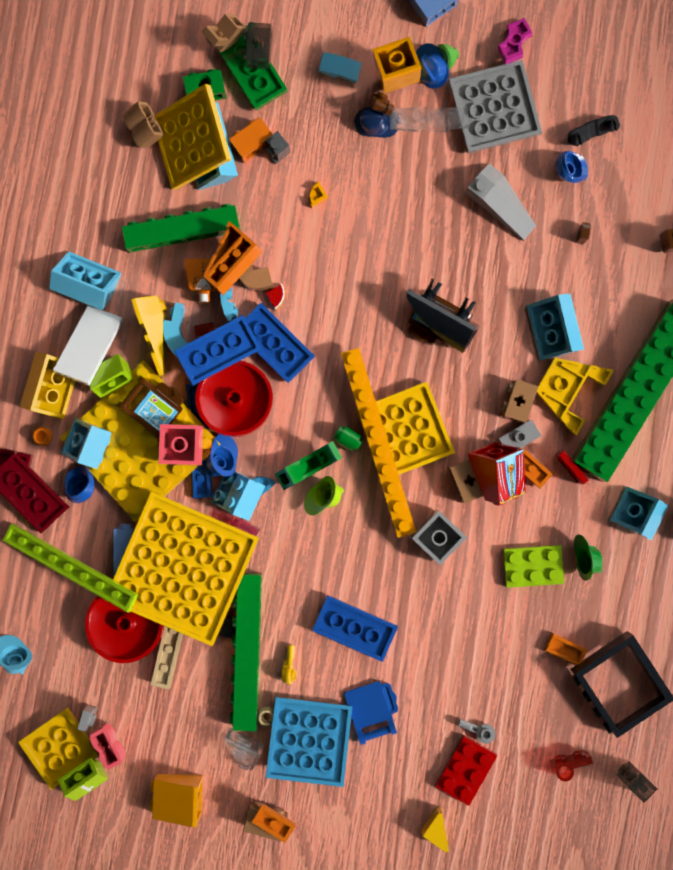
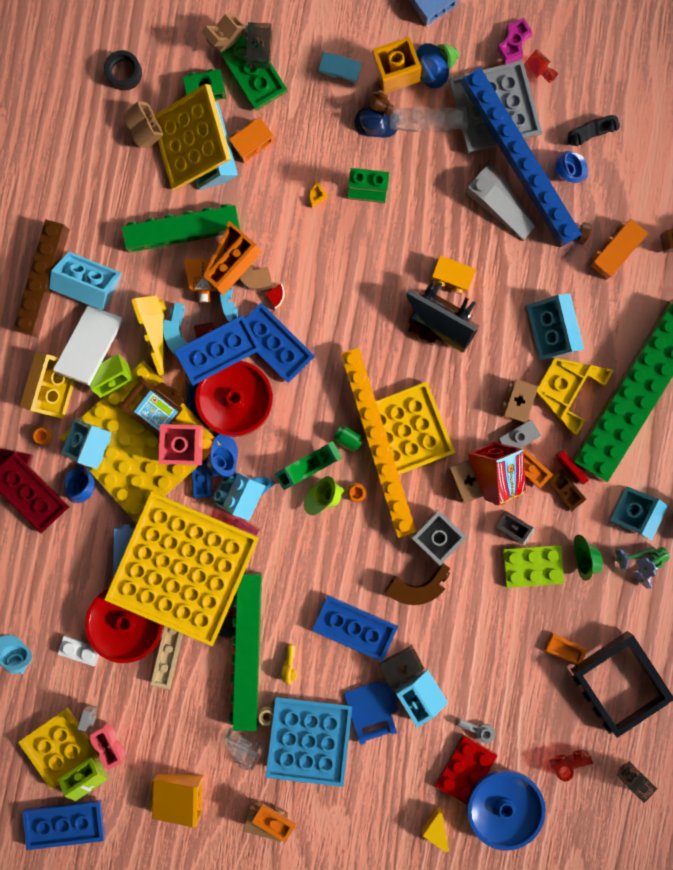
lime tile [2,523,139,612] -> none
dark grey brick [264,131,291,164] -> none
none -> reddish brown brick [13,219,70,338]
none -> blue plate [22,800,105,850]
none -> white plate [58,635,99,666]
none -> black tyre [104,50,142,91]
none -> orange plate [347,483,367,502]
none -> green panel [348,168,390,203]
none -> clear smoke brick [379,645,425,687]
none -> reddish brown arch [384,563,450,605]
none -> medium azure slope [395,669,448,728]
none -> light orange brick [431,255,476,294]
none -> blue brick [461,67,582,247]
none -> blue dish [467,770,546,851]
none -> light grey slope [496,511,535,545]
none -> clear red plate [524,49,558,83]
none -> reddish brown slope [547,469,587,512]
none -> orange brick [589,219,649,280]
none -> plant [615,547,670,589]

